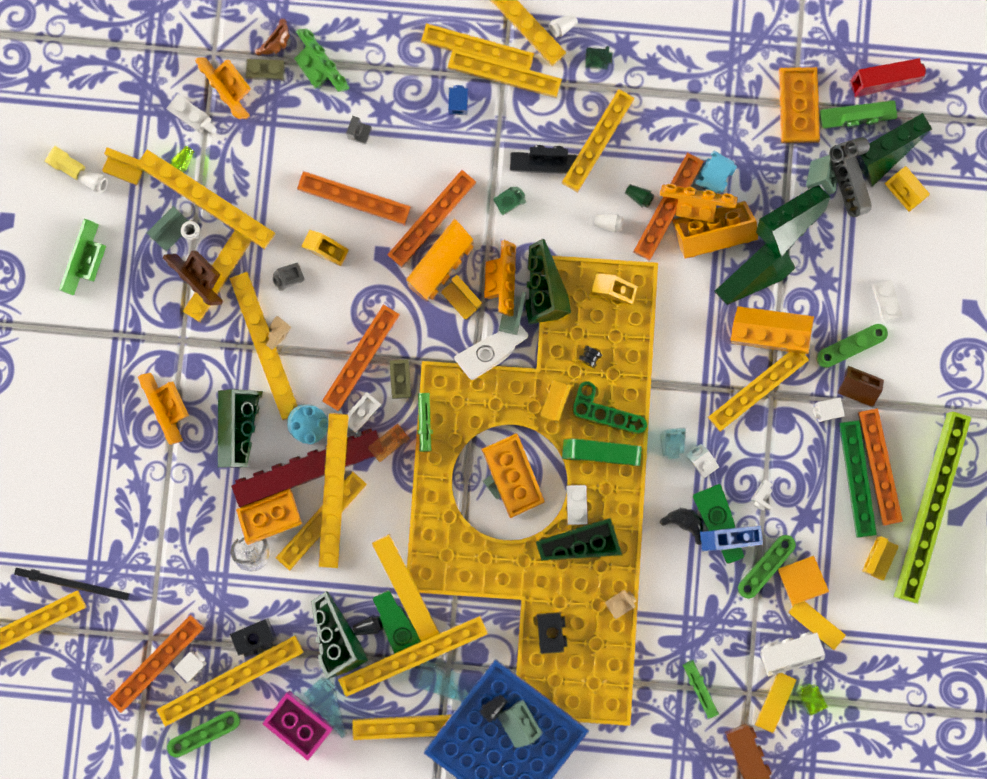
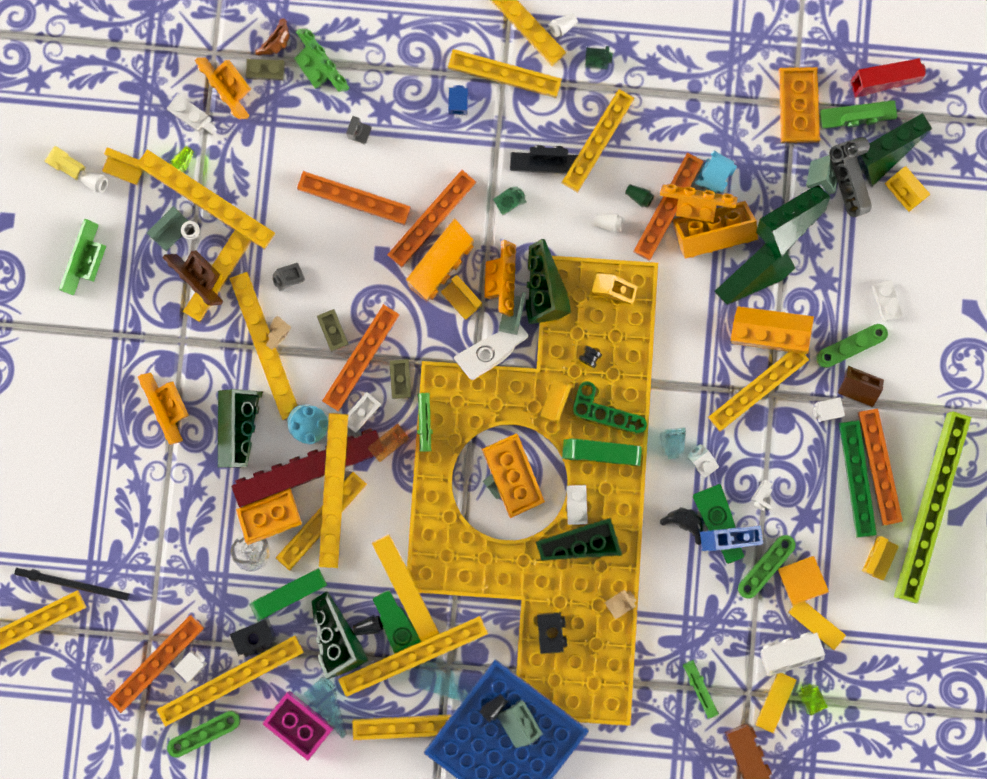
yellow slope [301,230,349,266] -> none
yellow tile [421,23,534,70] -> none
none -> green beam [249,568,327,621]
none -> olive plate [317,309,349,352]

